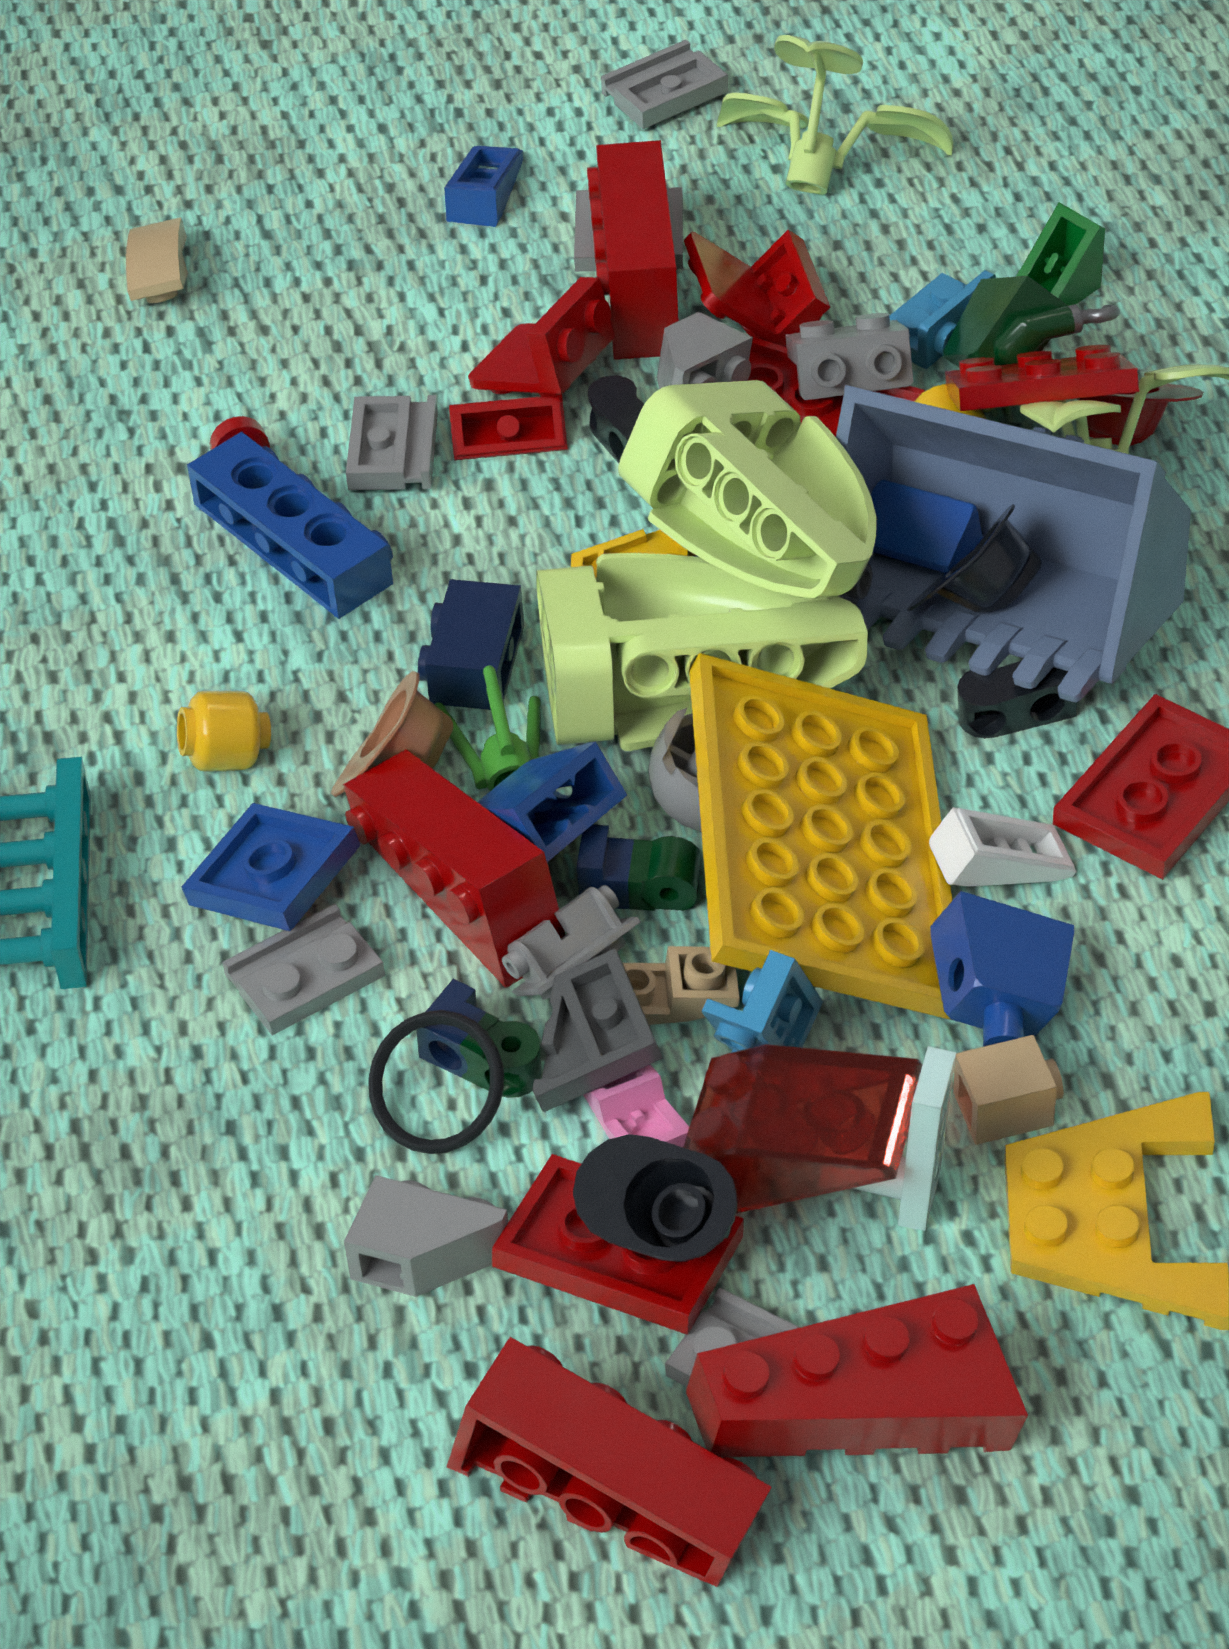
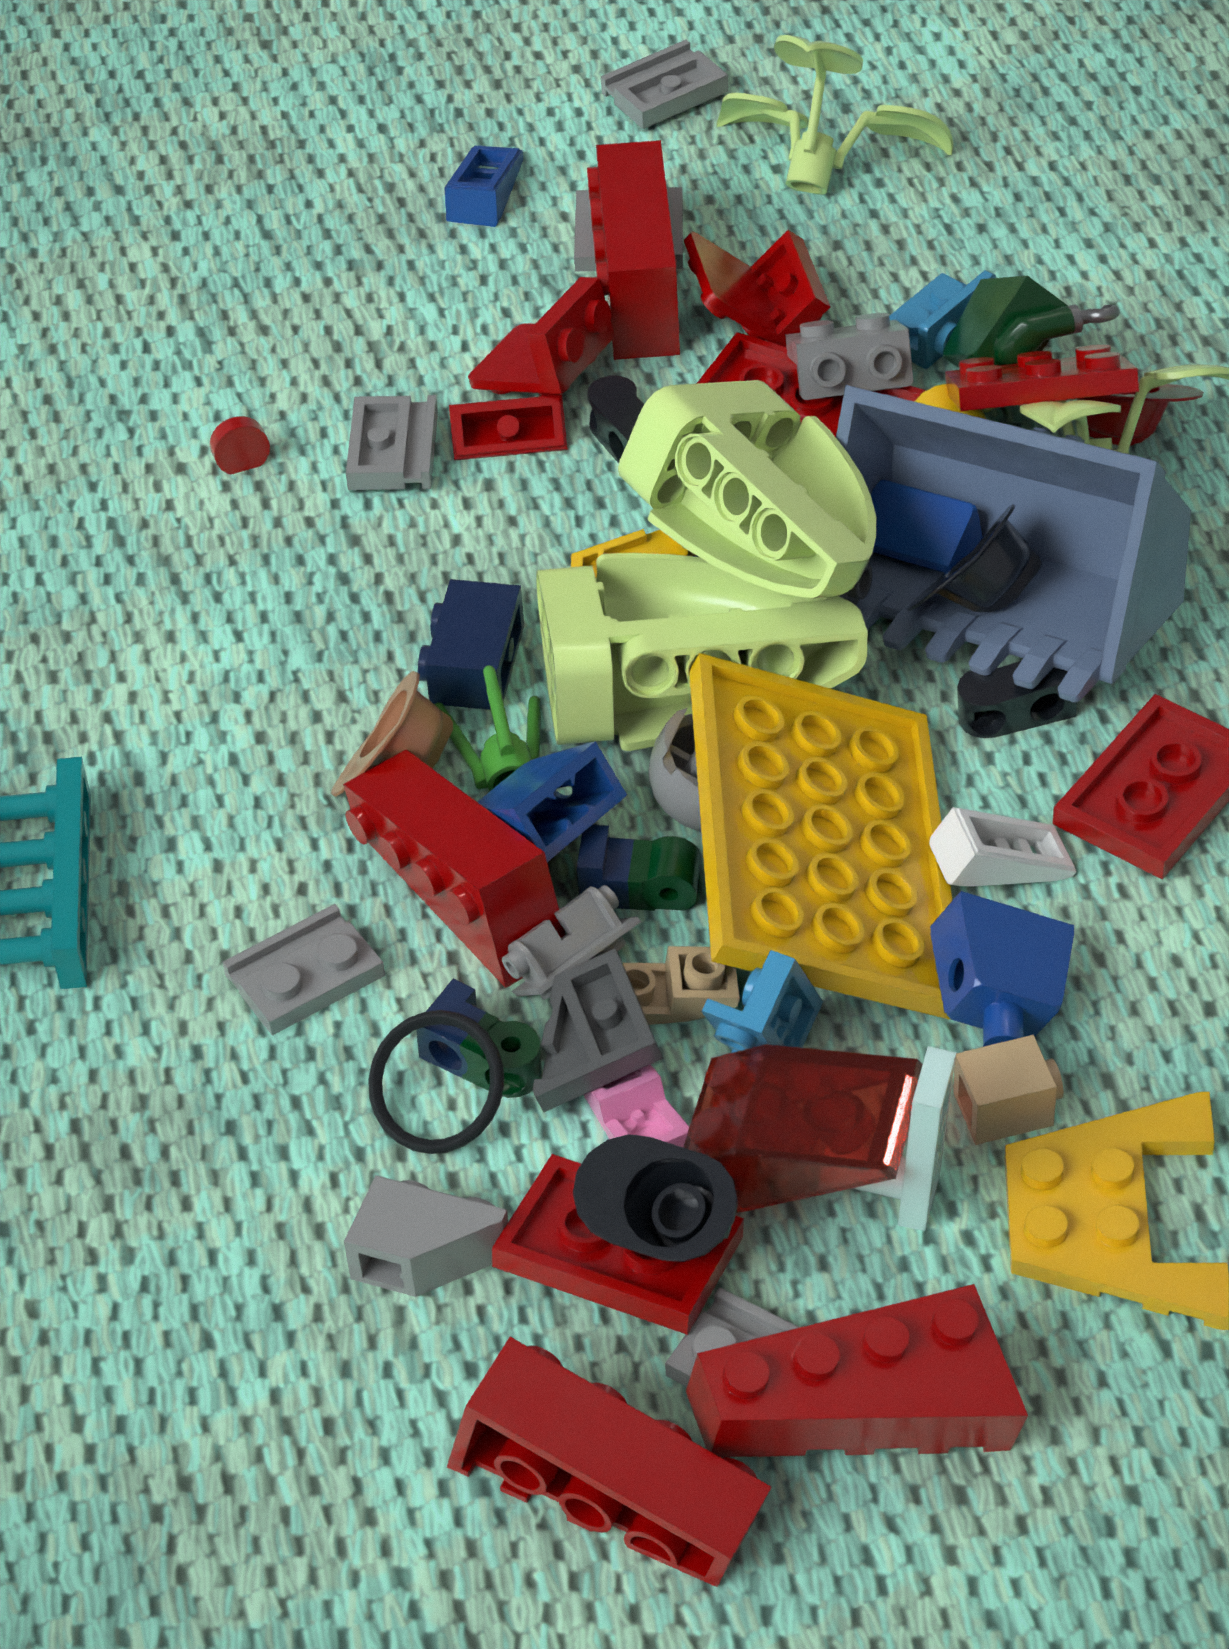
tan slope [126,217,188,303] -> none
yellow head [177,691,271,772] -> none
blue plate [181,803,361,931] -> none
blue brick [187,432,393,619] -> none
light grey slope [657,312,753,389] -> none
green slope [1016,202,1105,306] -> none

